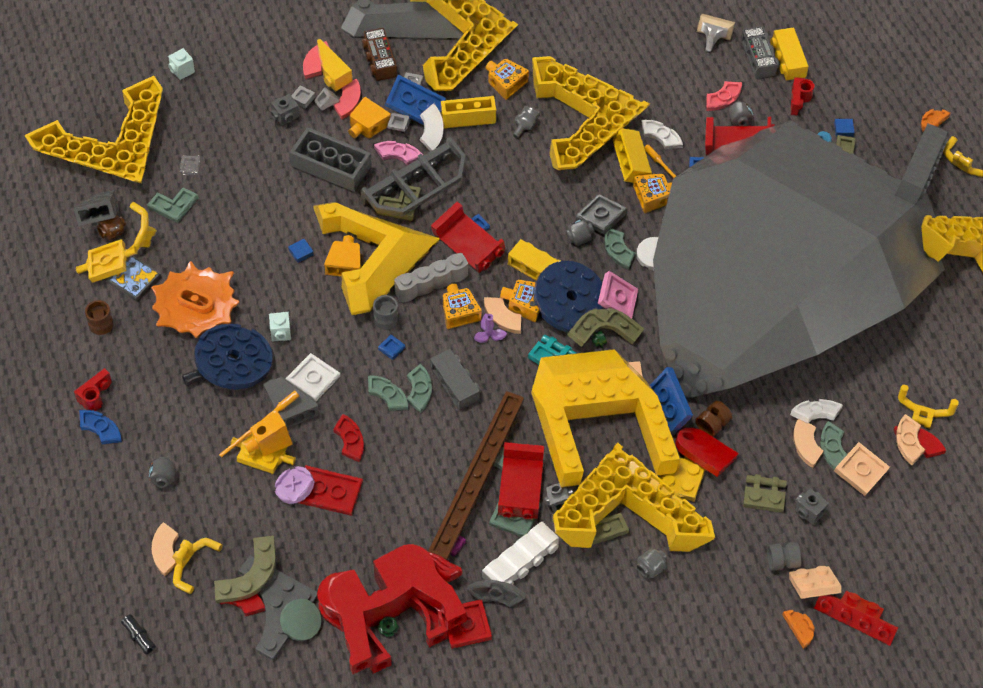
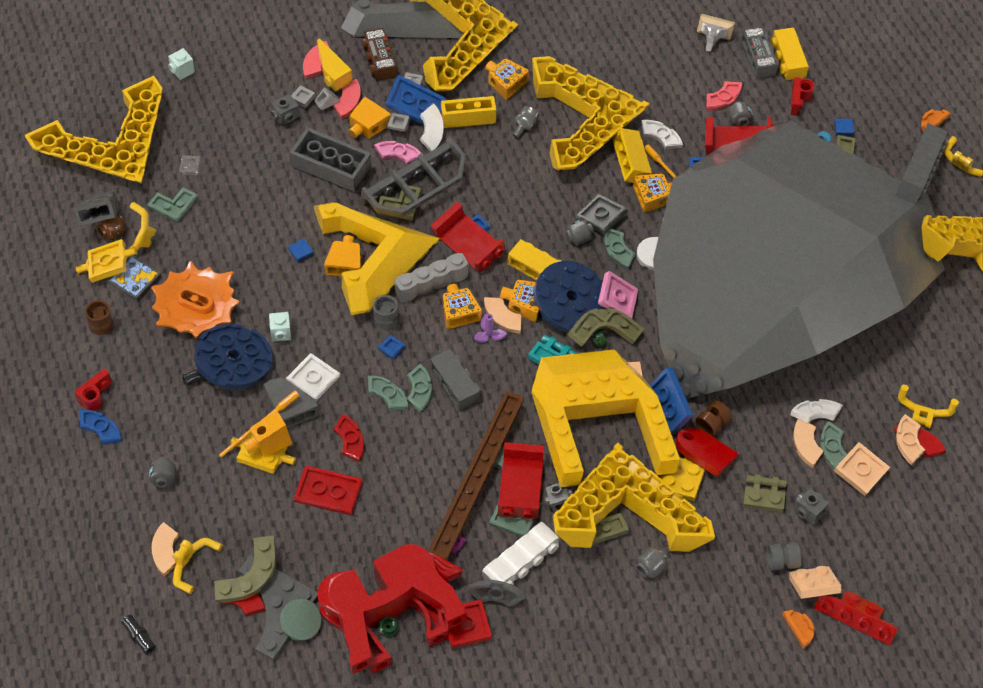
lavender tile [275,466,314,504] -> none

